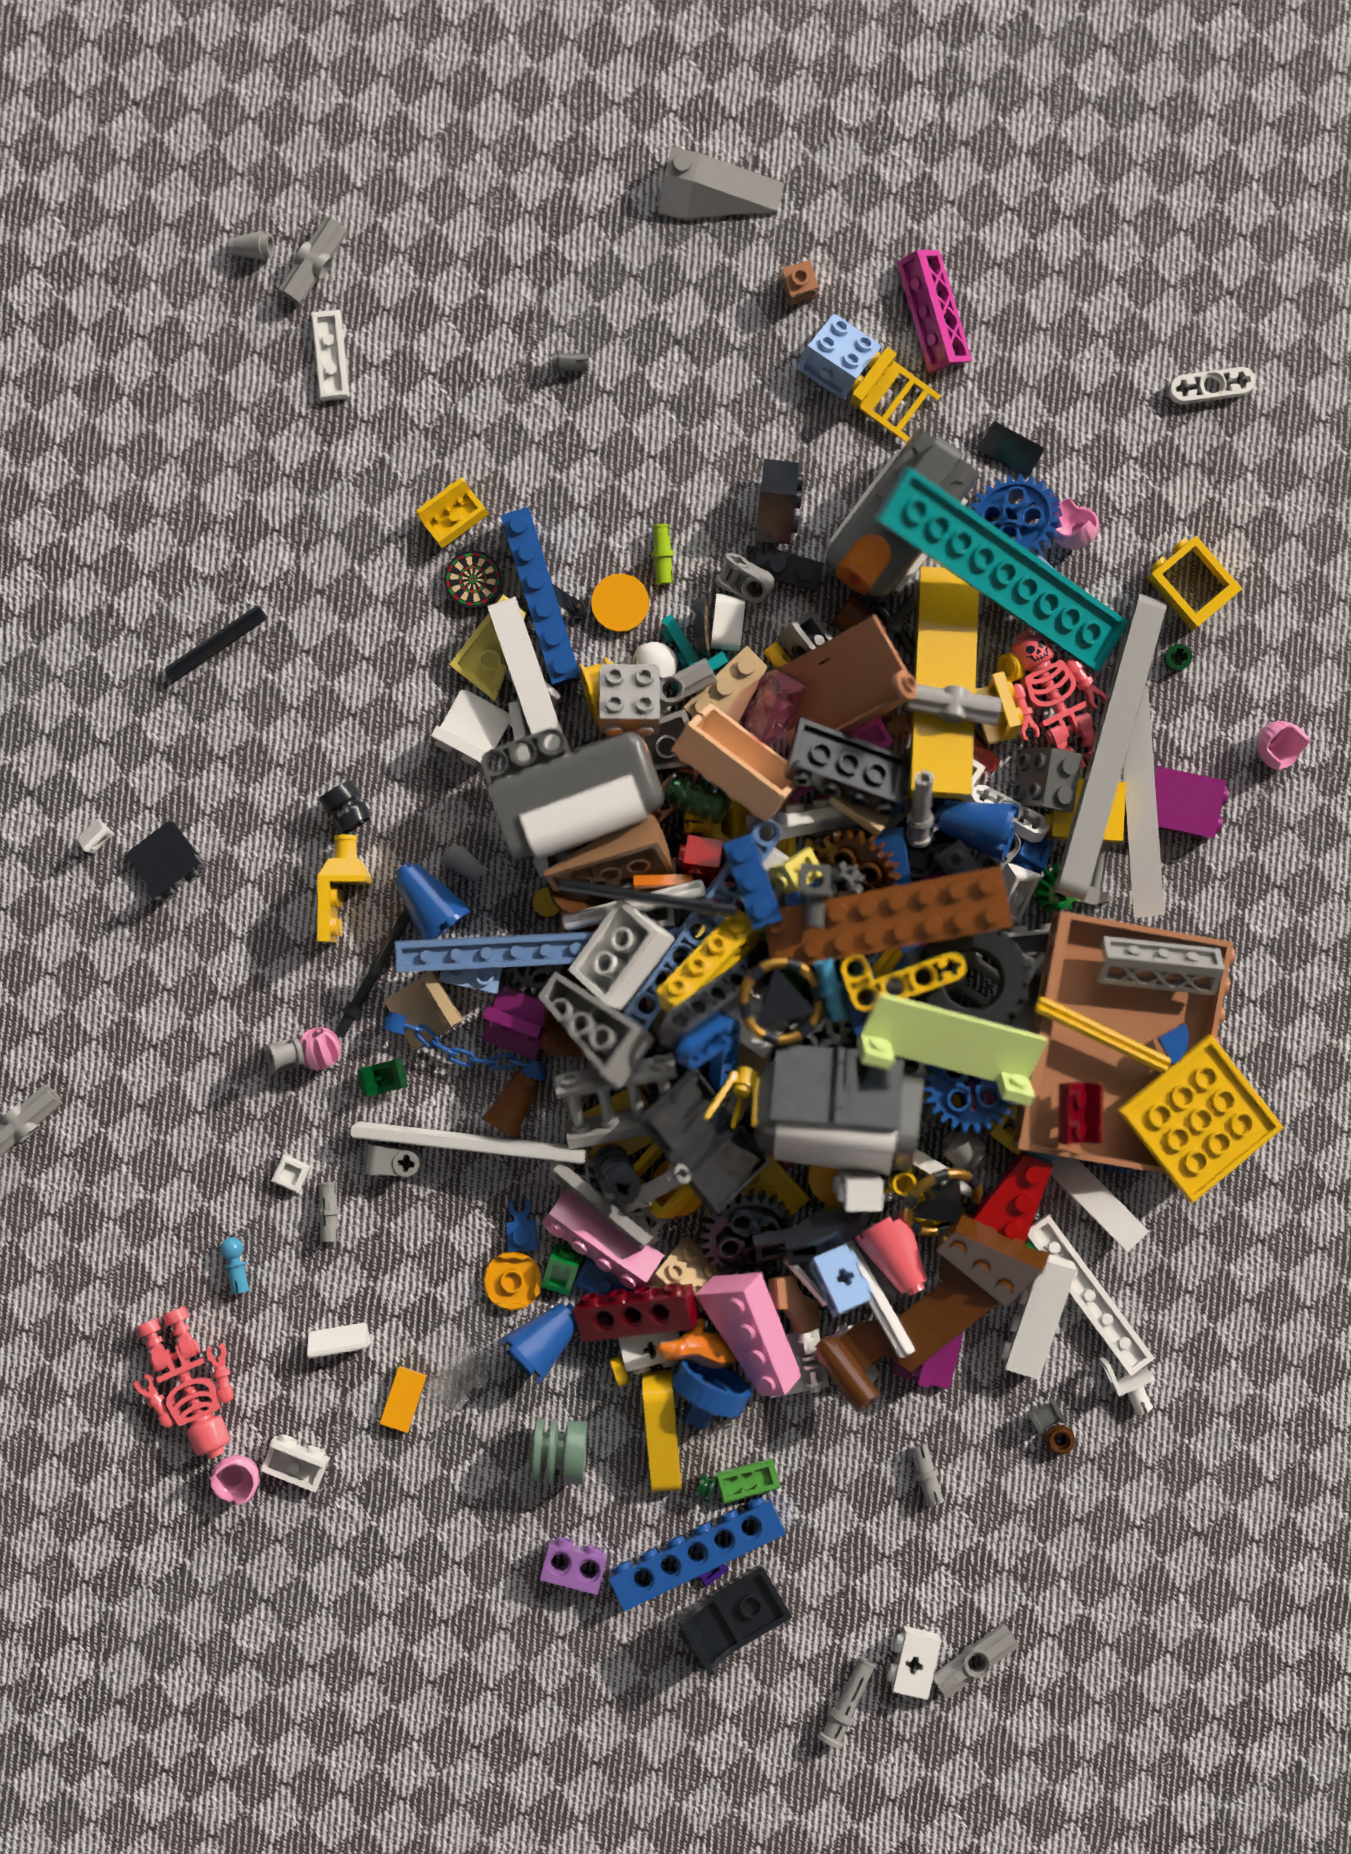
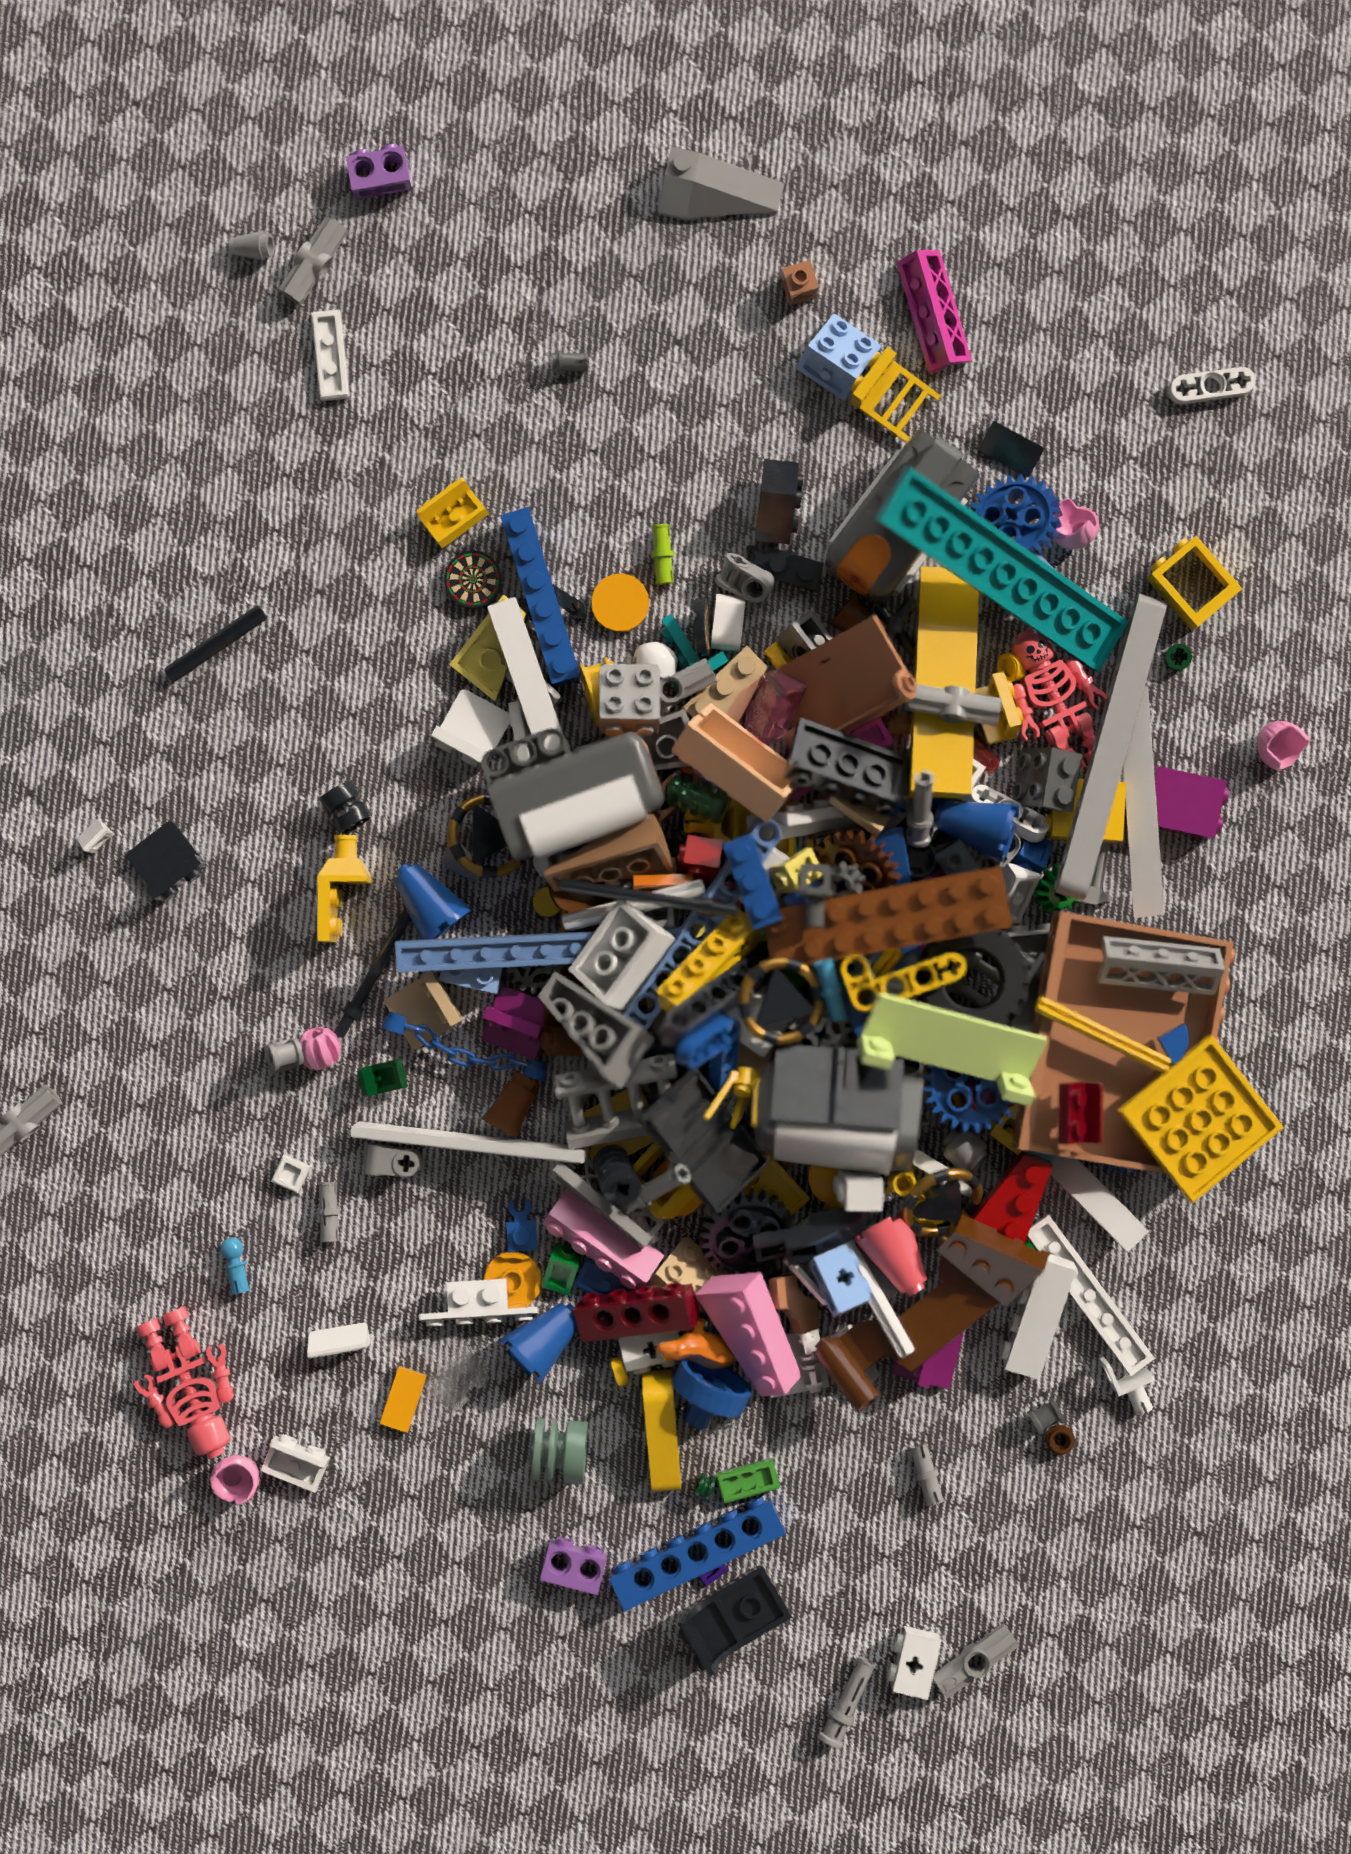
none -> medium lavender brick [345,144,412,200]
none -> white bracket [419,1279,539,1327]
none -> piece [447,794,525,878]

